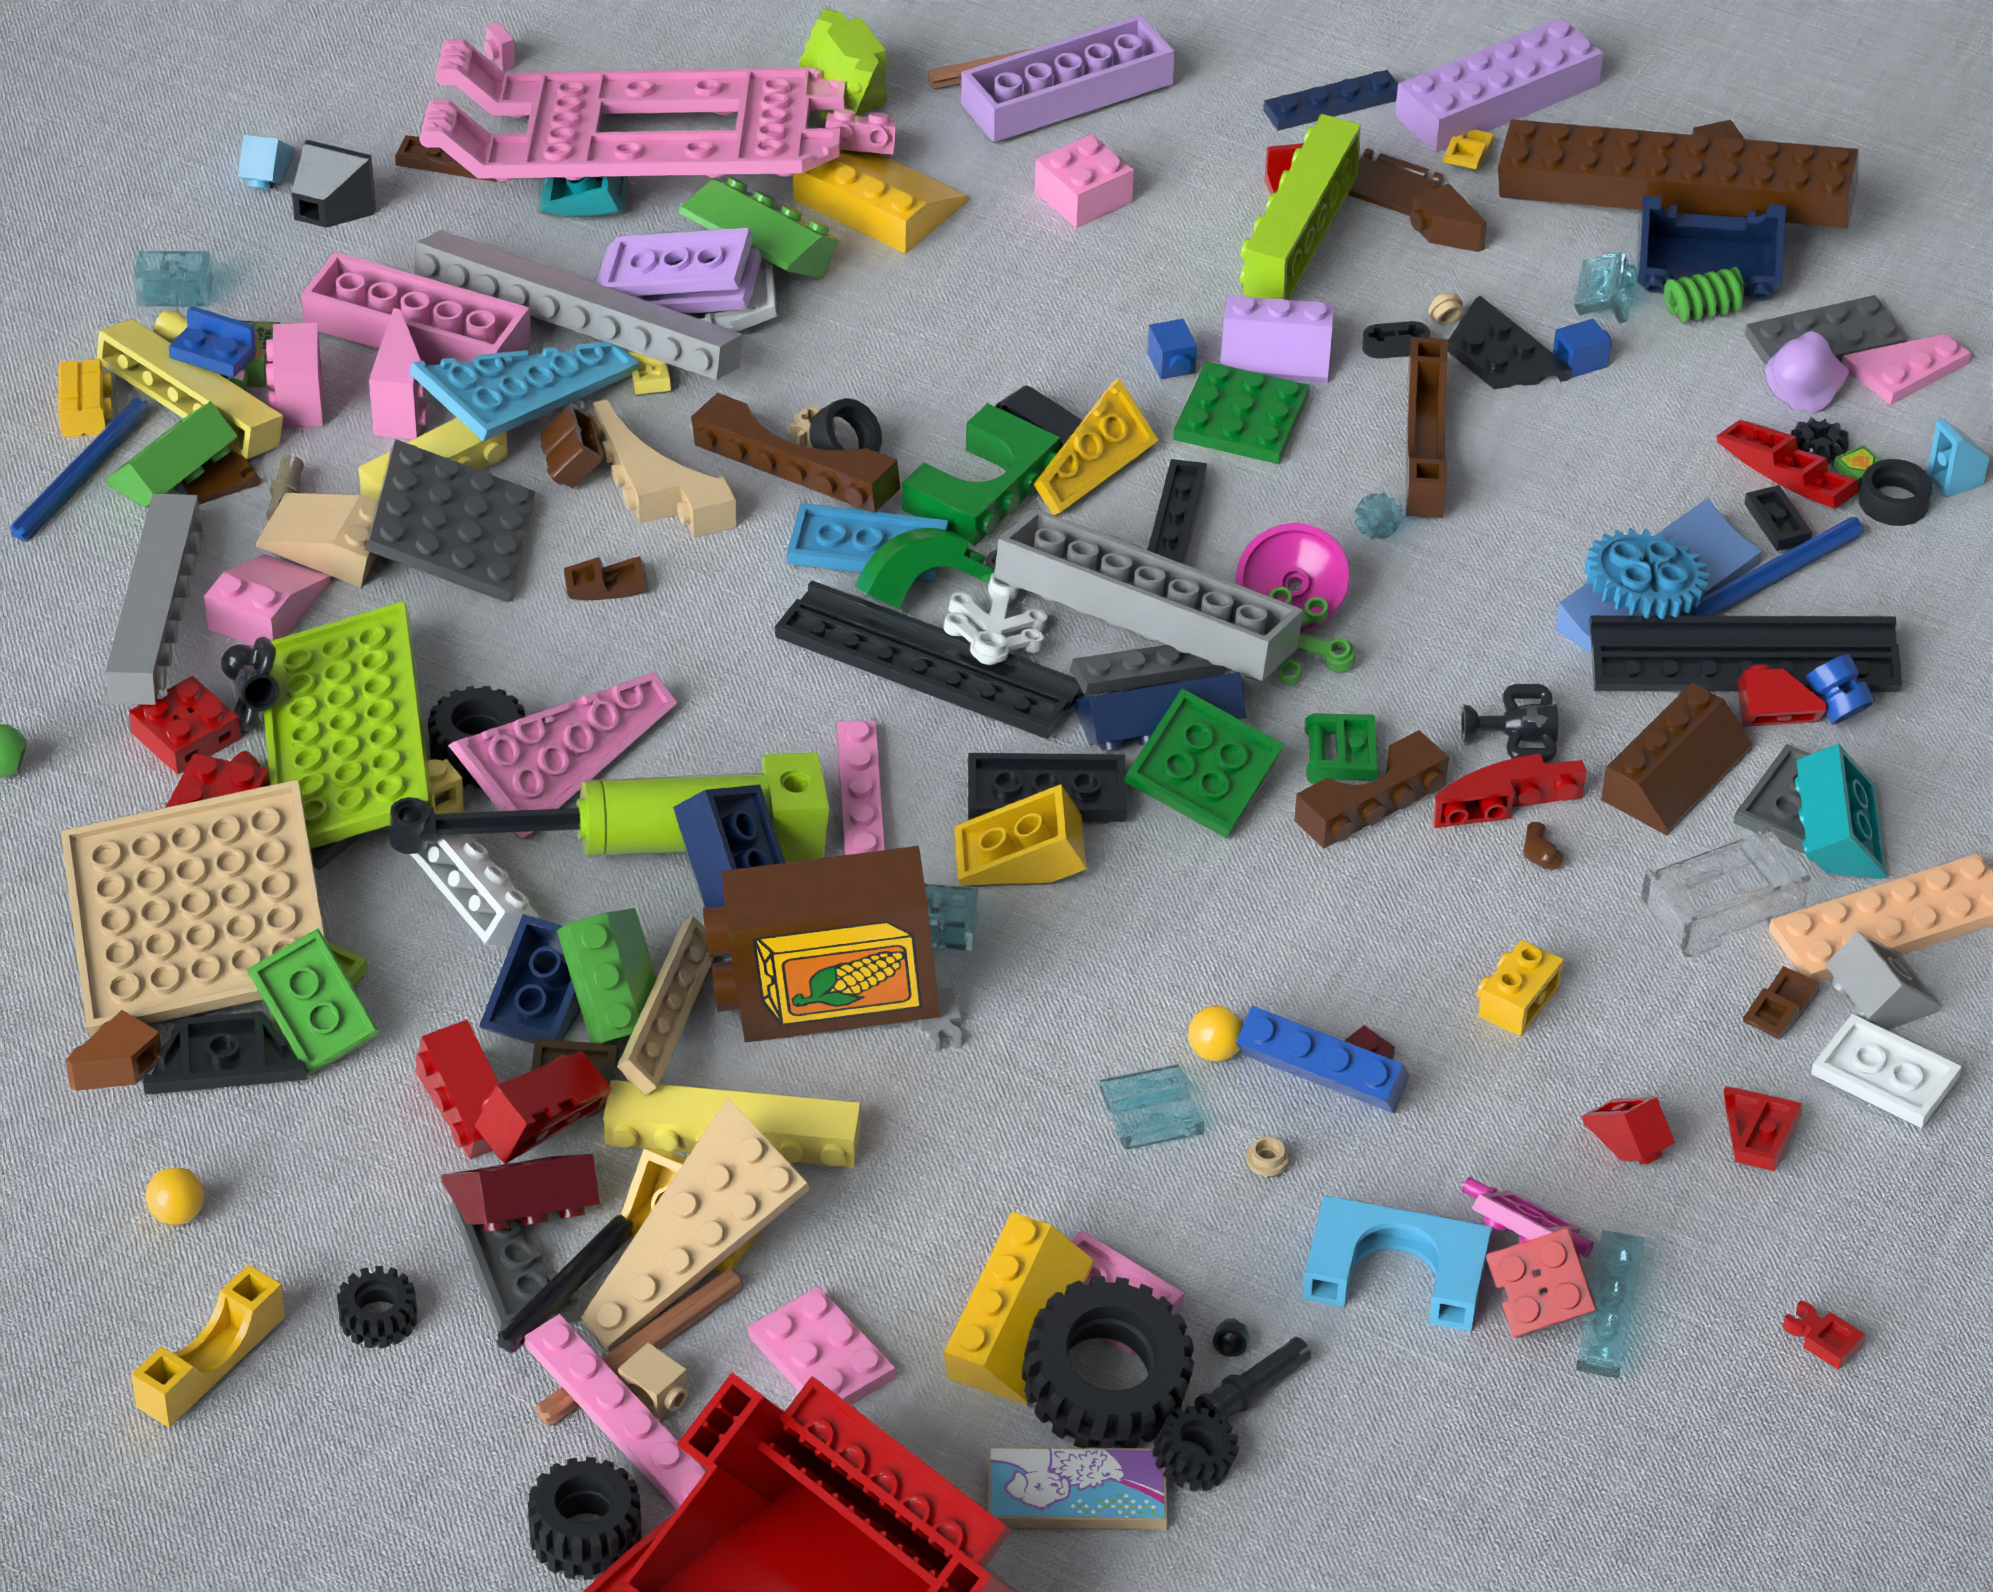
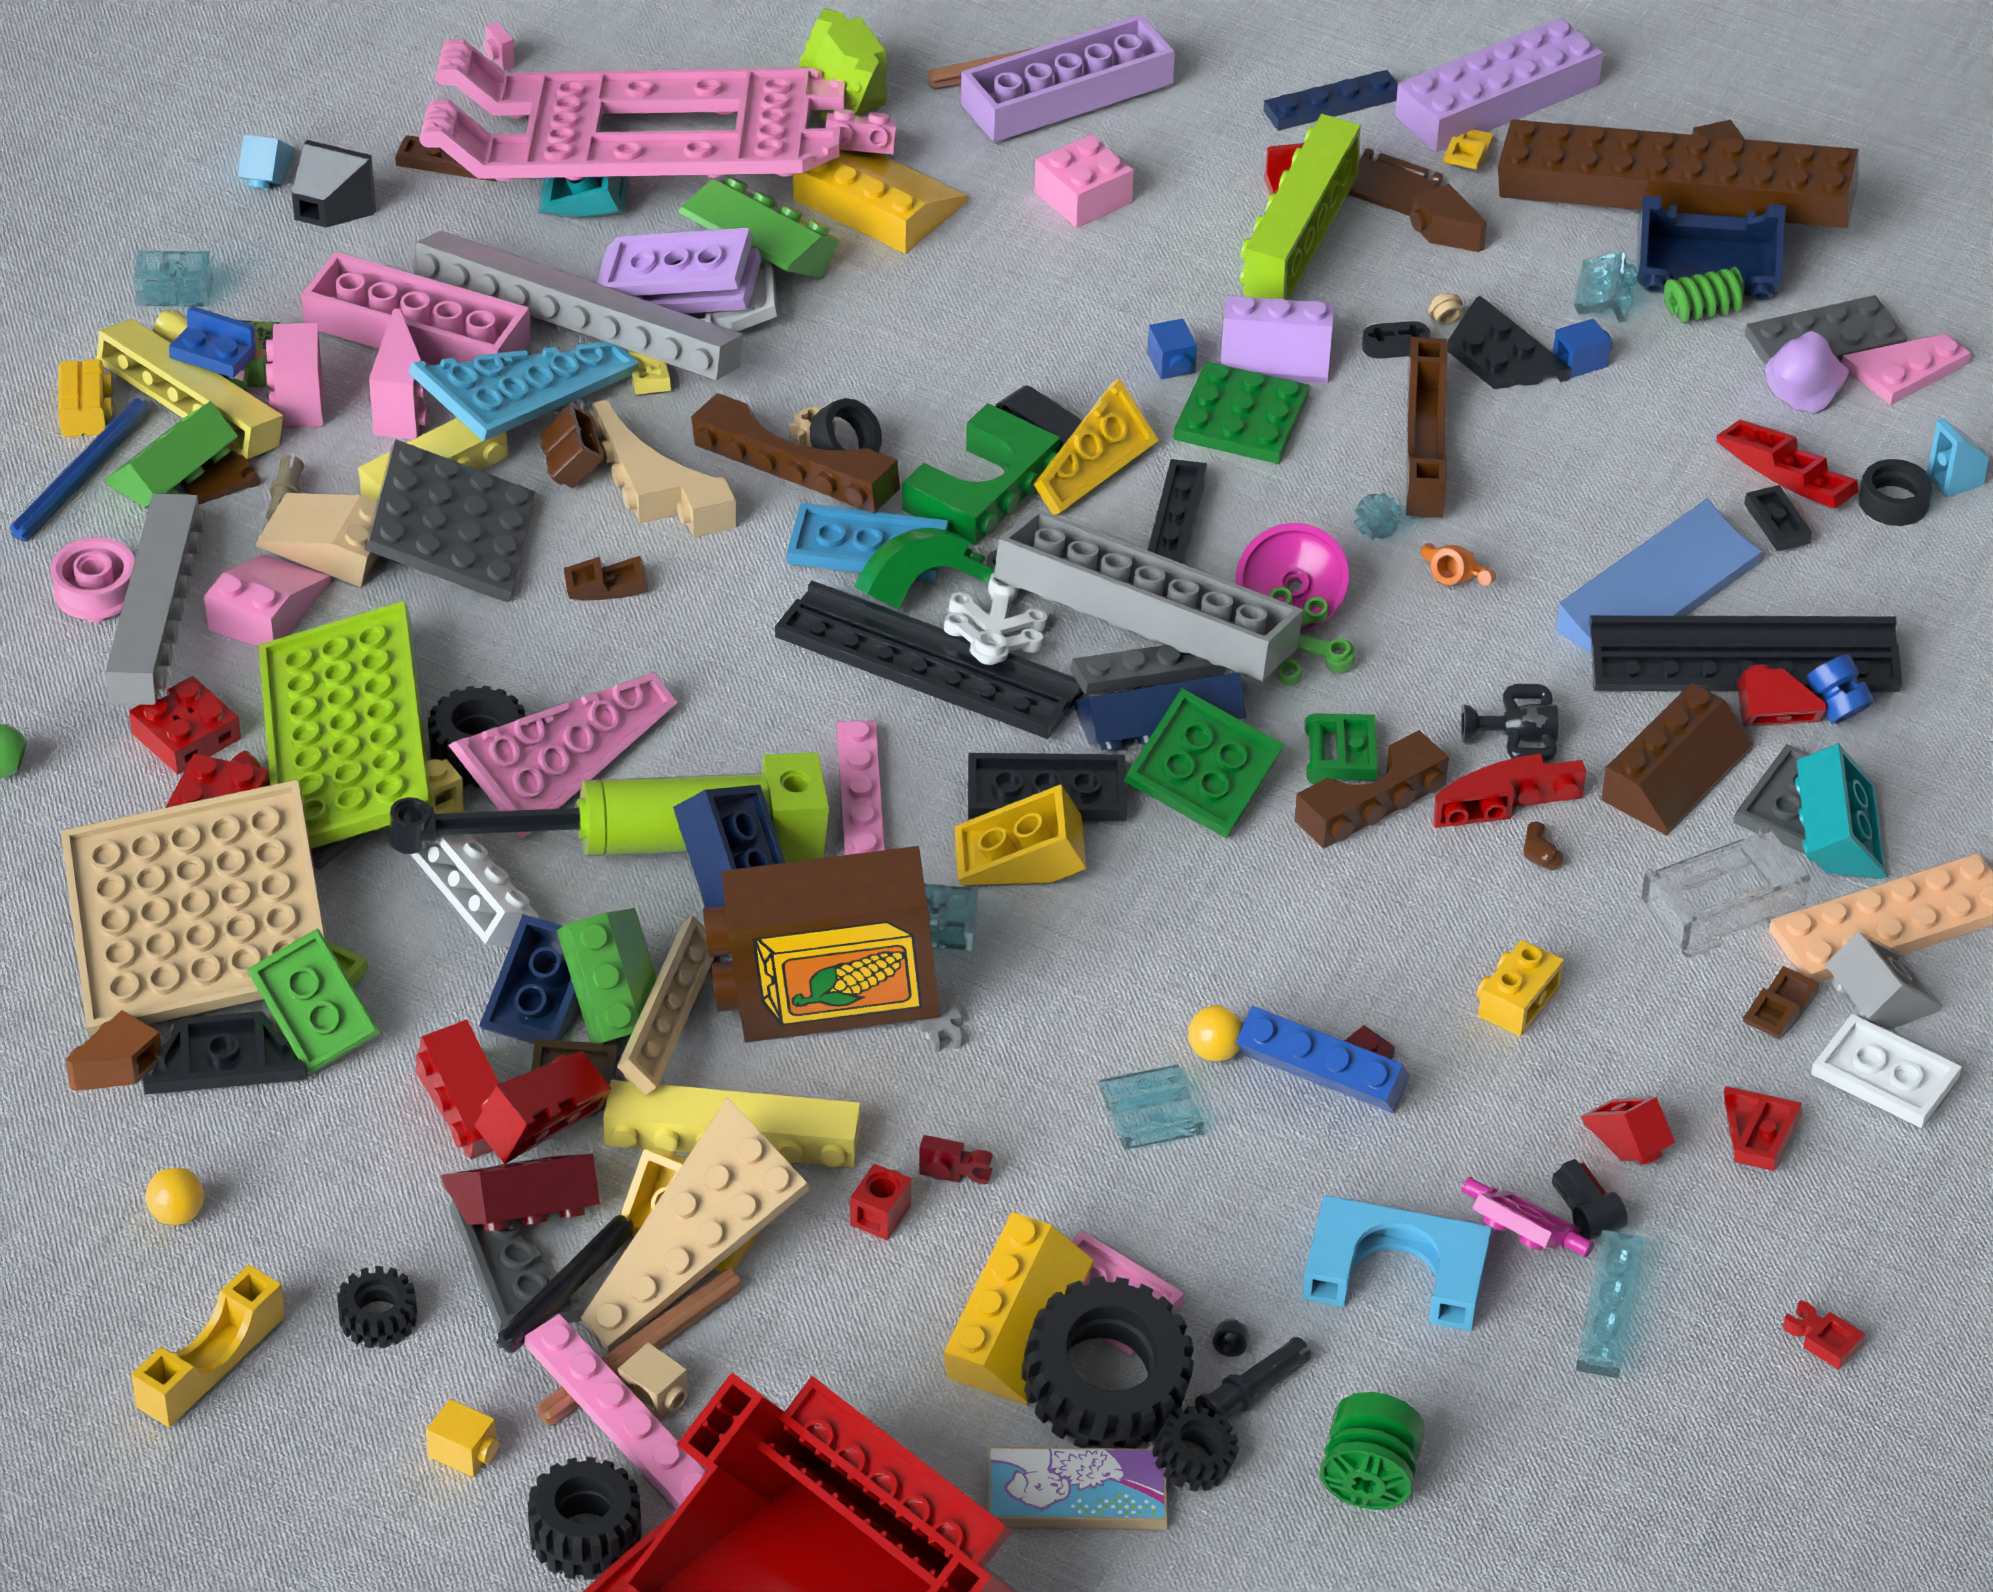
black piece [221,637,280,731] -> none
bright pink plate [748,1286,896,1405] -> none
tan plate [1246,1136,1289,1176] -> none
piece [1486,1227,1598,1338] -> none
dark azure gear [1584,528,1709,619] -> none
blue axle [1689,517,1864,616] -> none
black gear [1791,417,1849,462] -> none
tile [1834,445,1881,488] -> none
none -> bright pink wheel [50,537,135,623]
none -> yellow brick [426,1399,499,1477]
none -> red brick [850,1163,911,1240]
none -> dark red plate [919,1135,993,1184]
none -> green wheel [1320,1392,1425,1510]
none -> orange piece [1420,543,1496,585]
none -> black piece [1552,1159,1628,1240]

